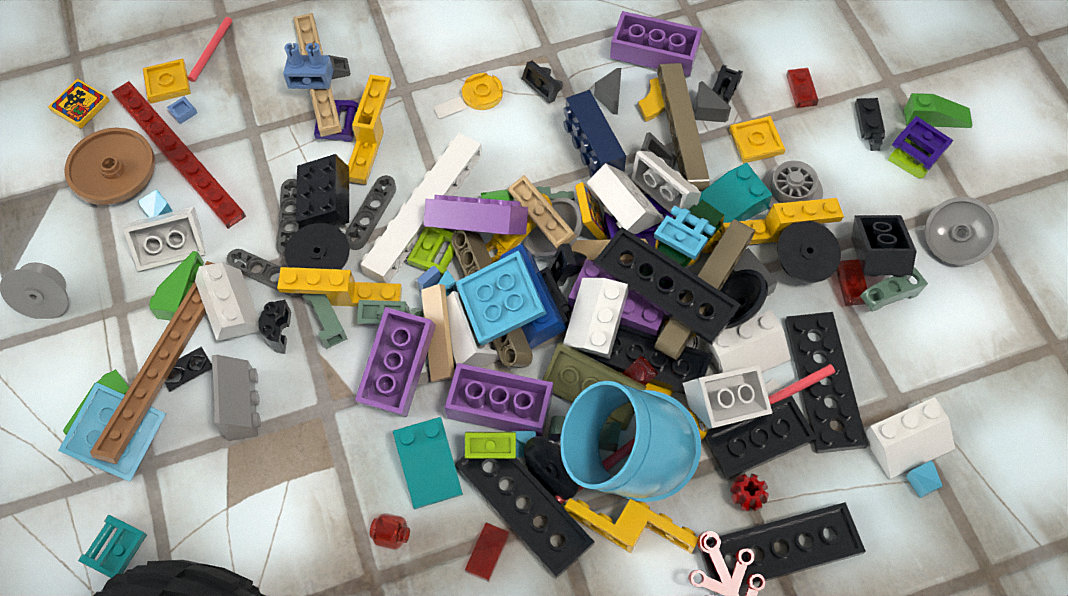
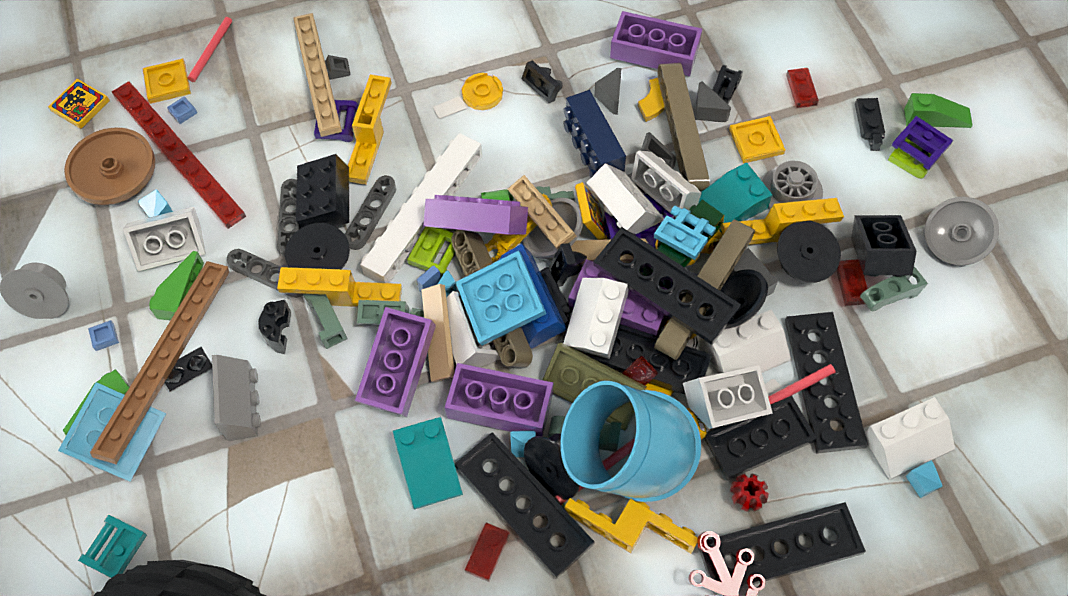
white slope [195,262,260,341] -> none
medium blue brick [283,43,334,89] -> none
clear red head [369,513,410,550] -> none
lime plate [465,432,516,458] -> none
none -> medium blue tile [88,320,119,351]

